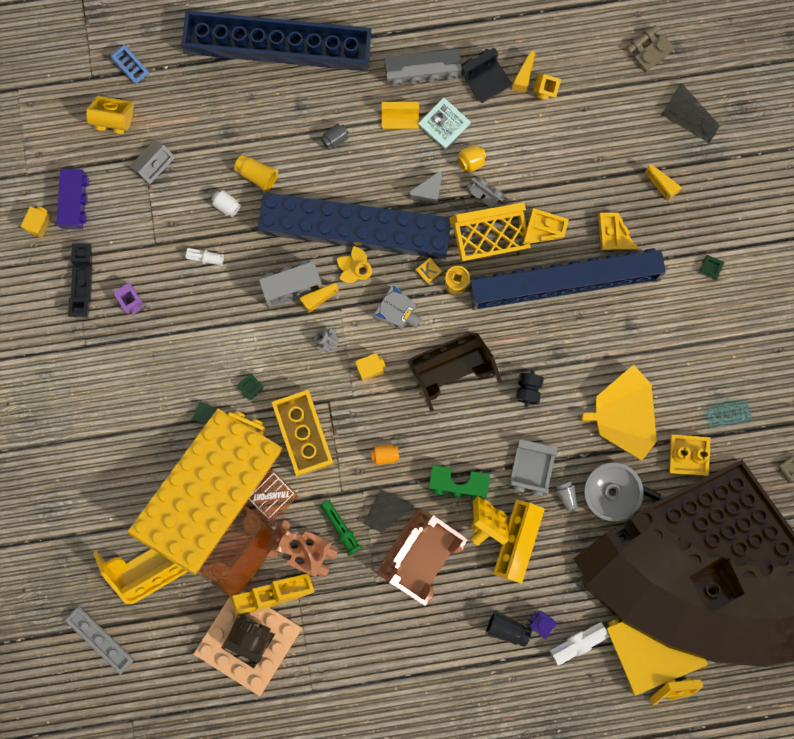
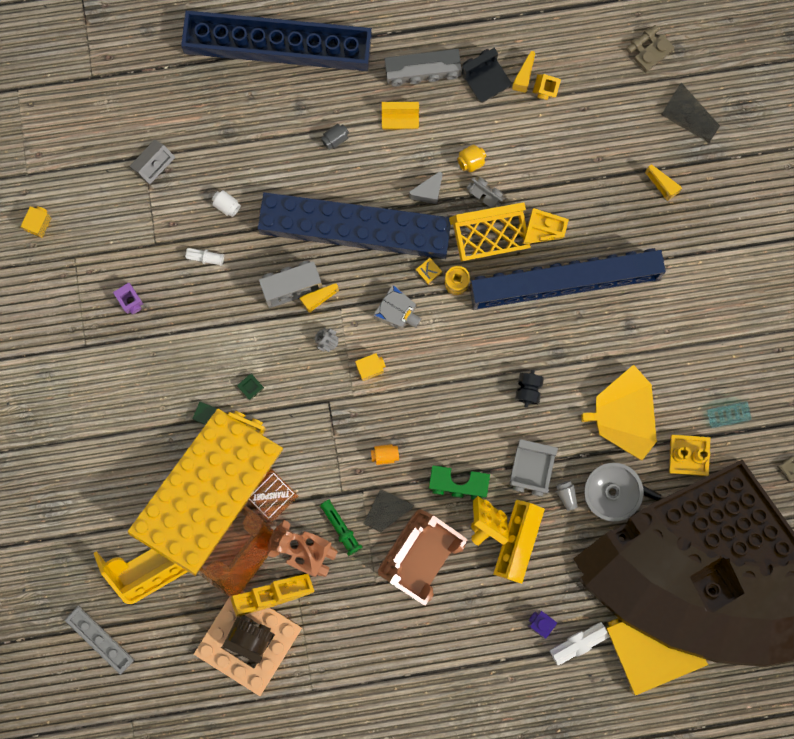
dark purple brick [56,169,89,229] -> none
black slope [68,243,92,317] -> none
yellow brick [87,96,134,134] -> none
medium blue slope [110,44,150,85] -> none
yellow plant [234,155,279,192] -> none
yellow brick [272,390,334,477] -> none
yellow plate [337,246,372,283] -> none
dark brown windscreen [408,333,502,412] -> none
light aqua tile [418,98,471,150] -> none
black plant [485,610,532,647] -> none
yellow wing [598,213,638,251] -> none
yellow wing [650,678,704,705] -> none
dark green tile [699,255,724,280] -> none

